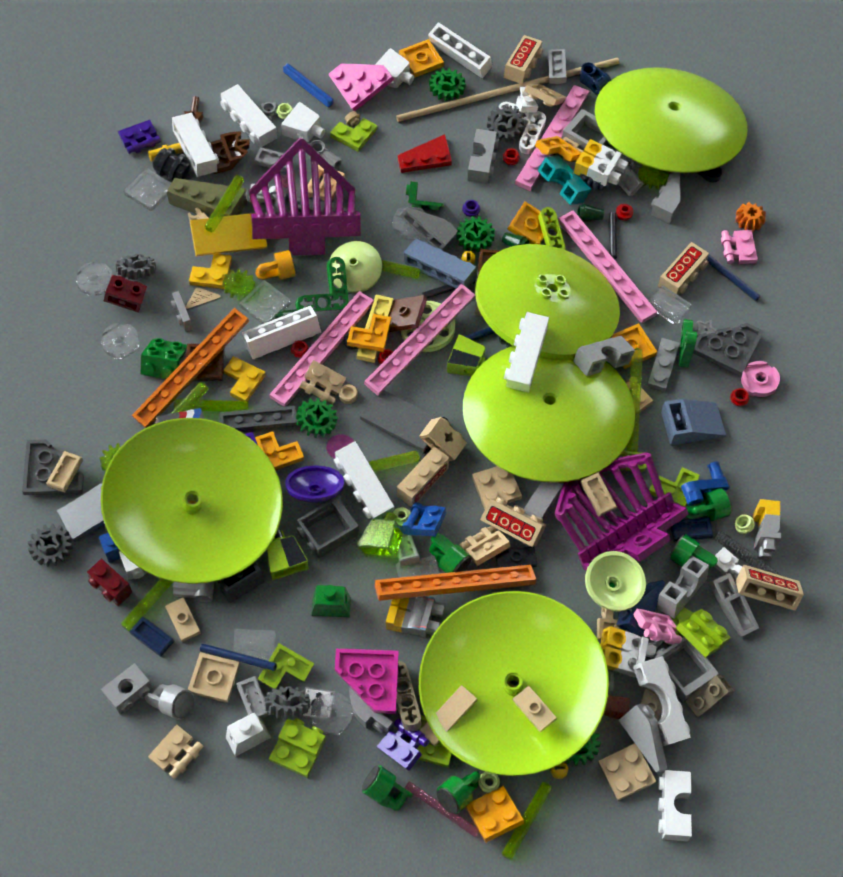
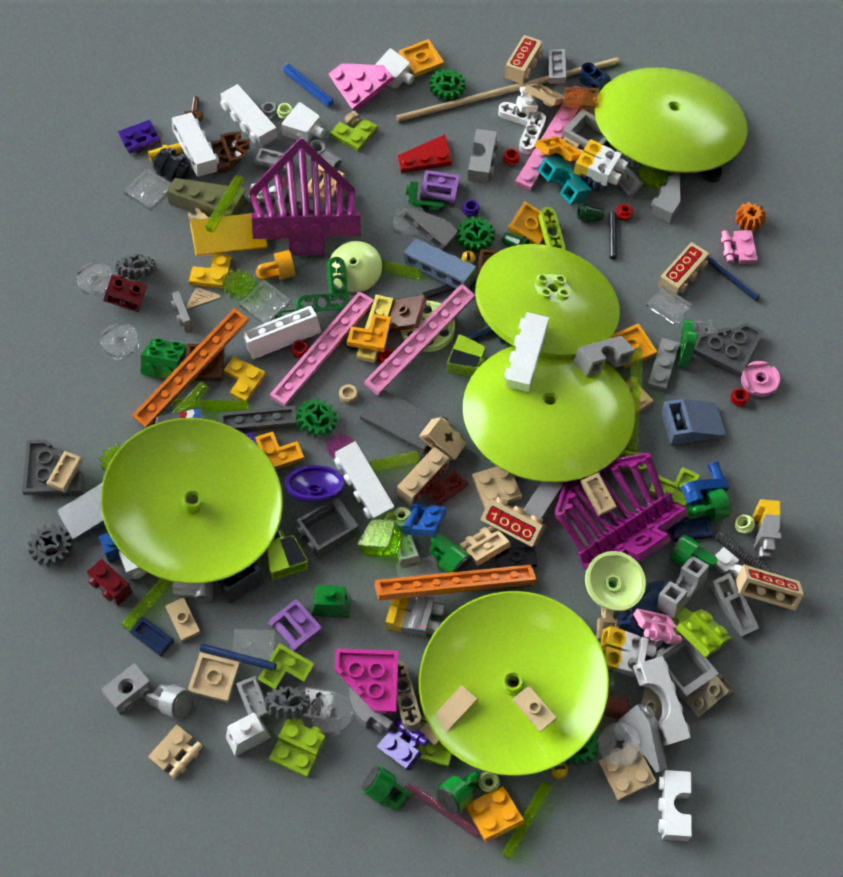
tan plate [299,360,346,405] -> none
white brick [428,22,493,79] -> none
dark grey gear [487,105,524,142] -> none
bright pink plate [558,210,657,324] -> none
none -> medium lavender plate [268,599,322,653]
none -> medium lavender plate [420,170,460,205]
none -> clear red slope [424,469,468,506]
none -> clear orange plate [563,87,599,109]
none -> clear plate [597,722,642,766]

